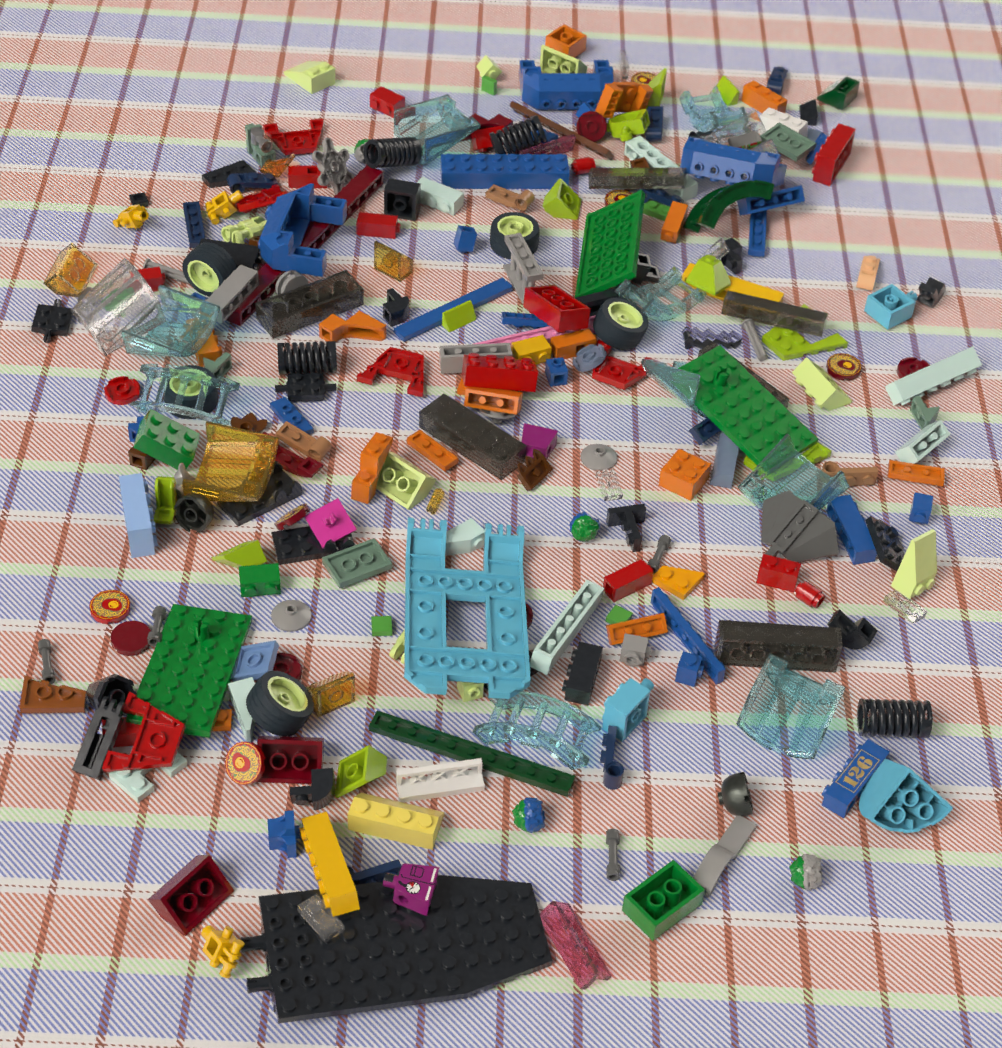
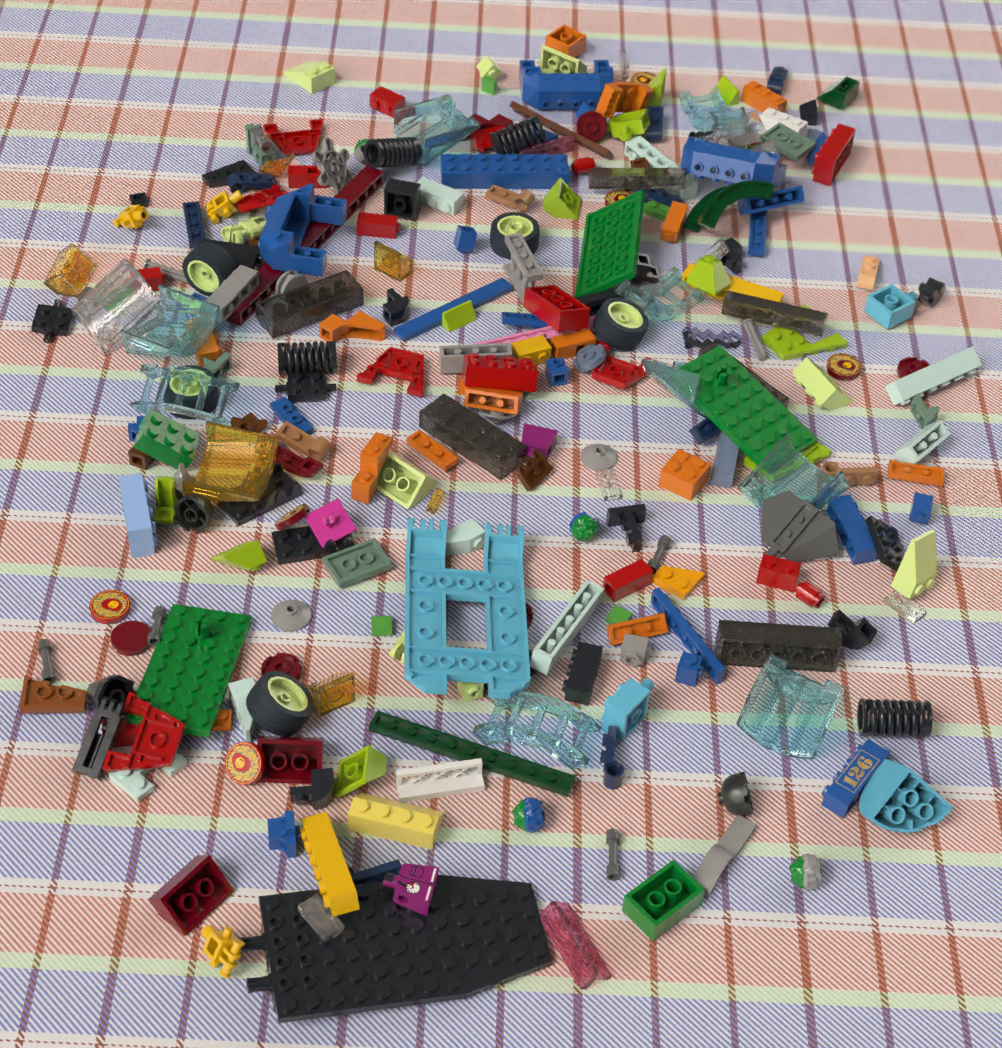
red tile [104,376,141,405] -> none
medium blue plate [231,640,279,682] -> none
green brick [239,563,281,597] -> none

